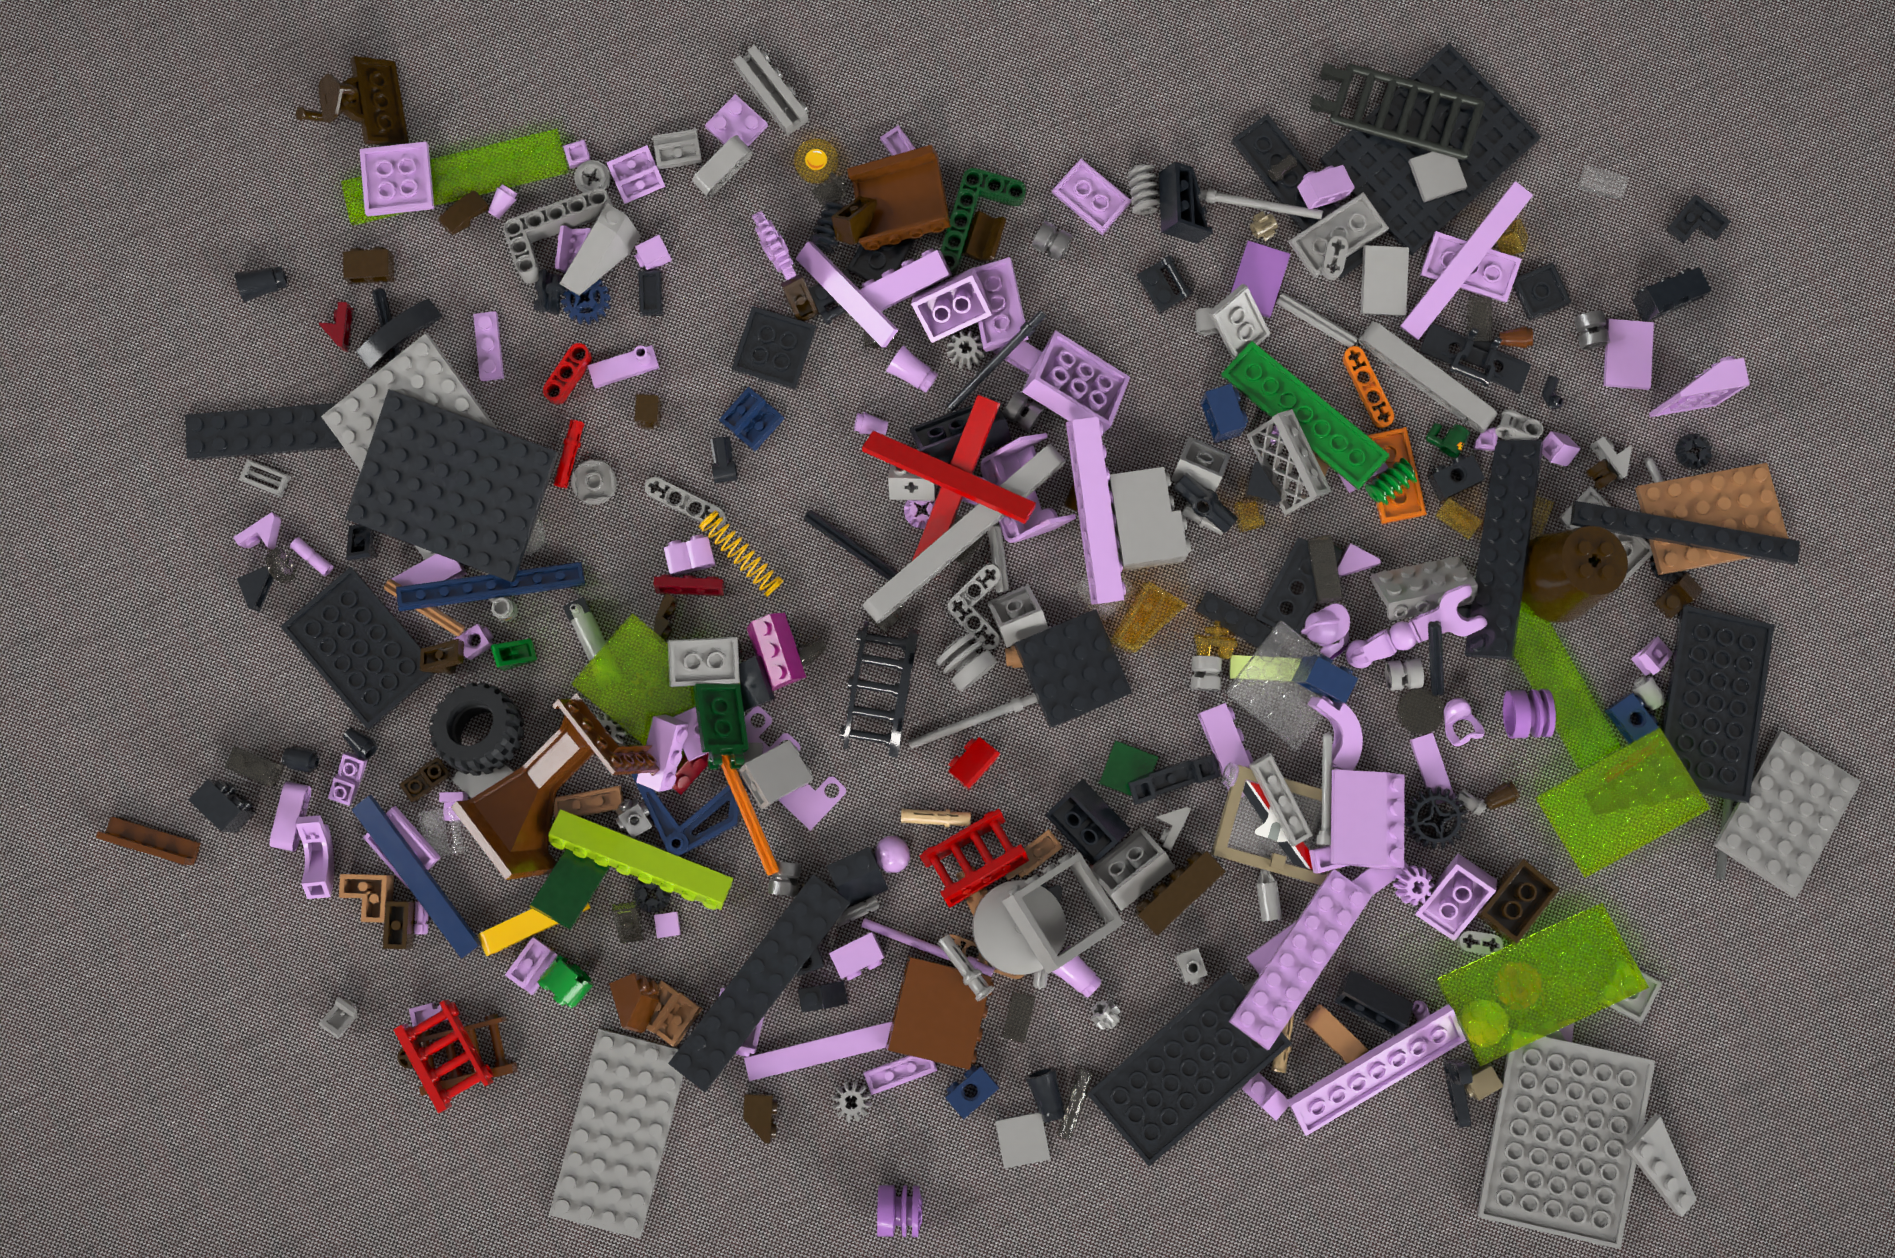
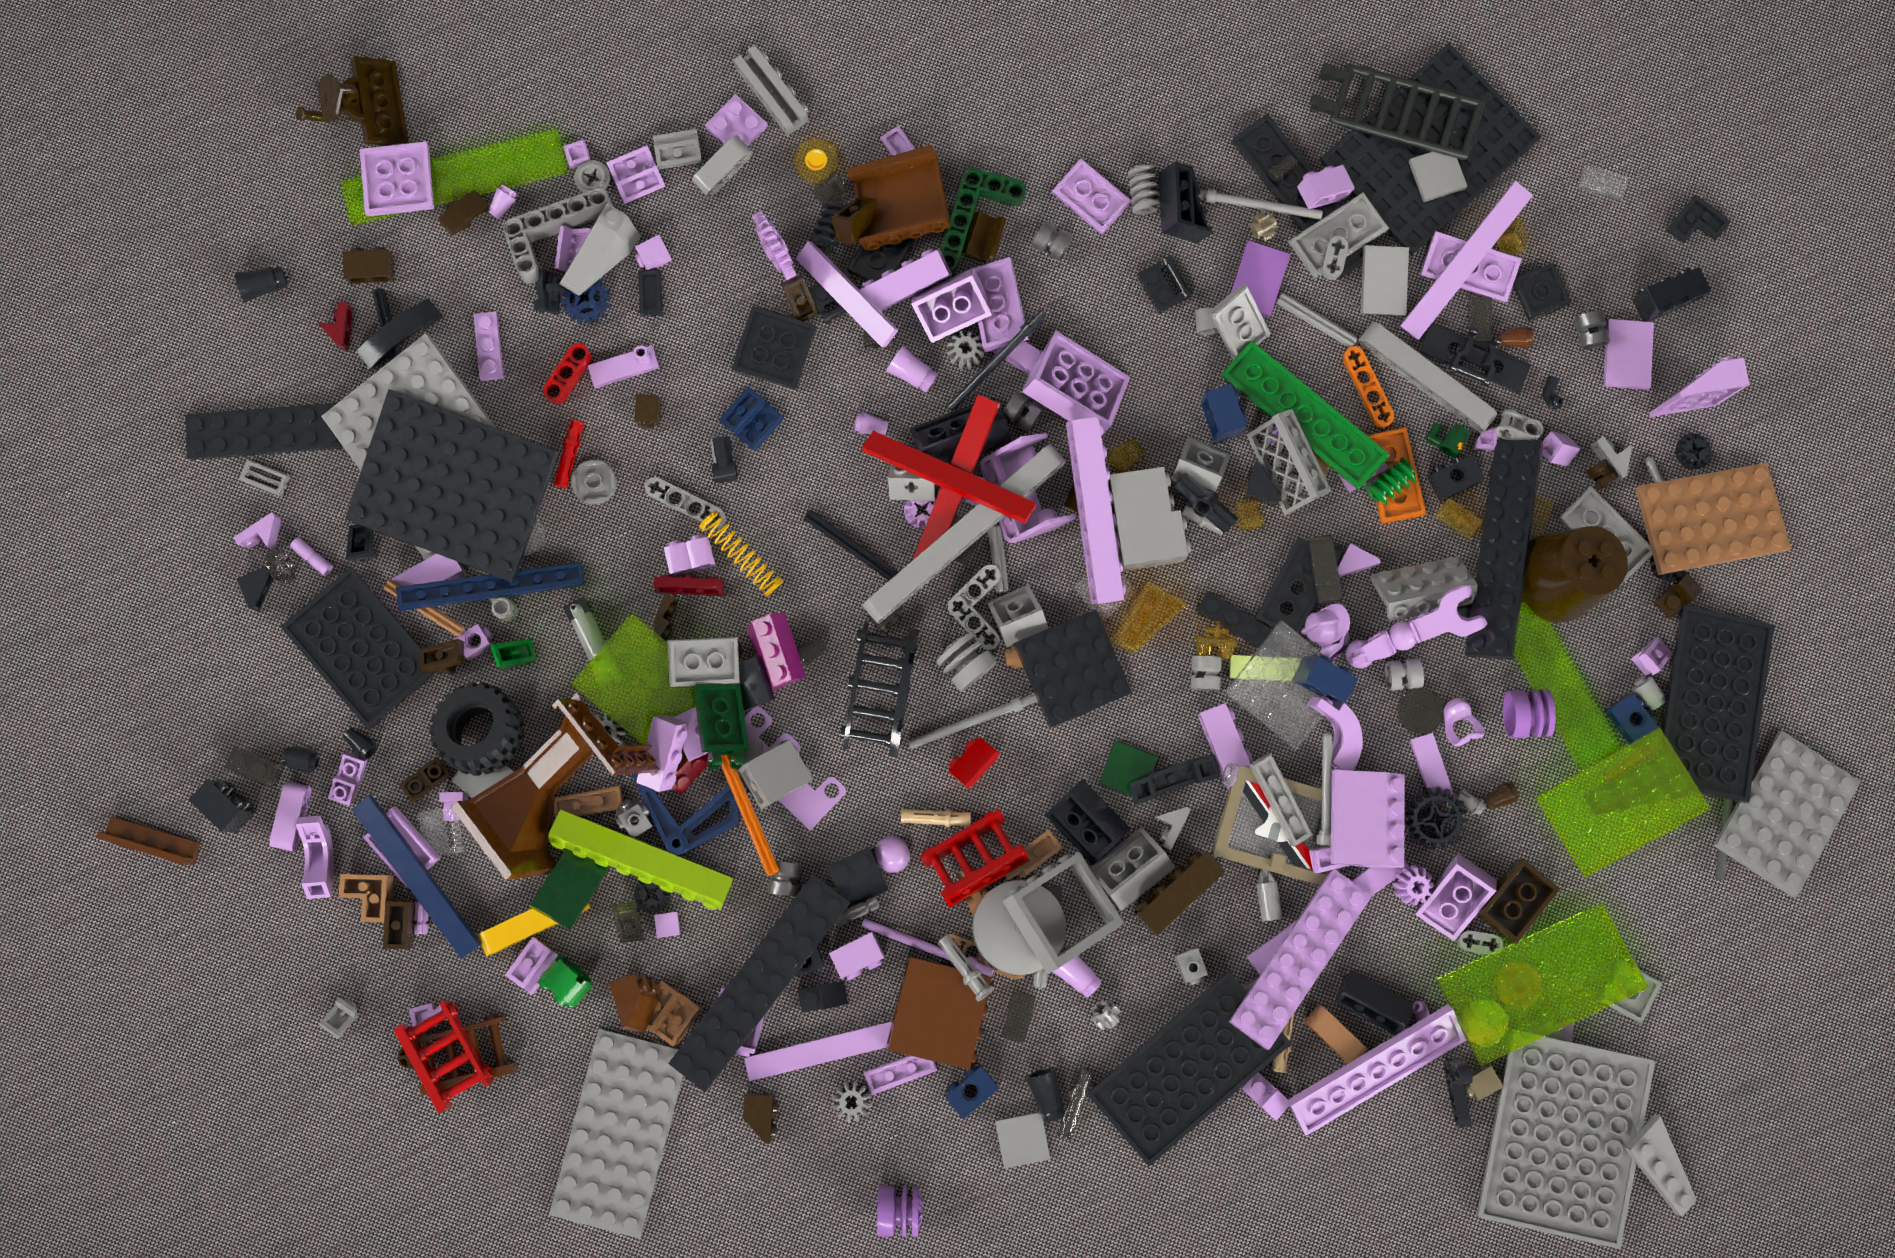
black axle [1428,621,1444,696] -> none
black plate [1570,501,1800,565] -> none
none -> clear yellow slope [1107,437,1148,473]

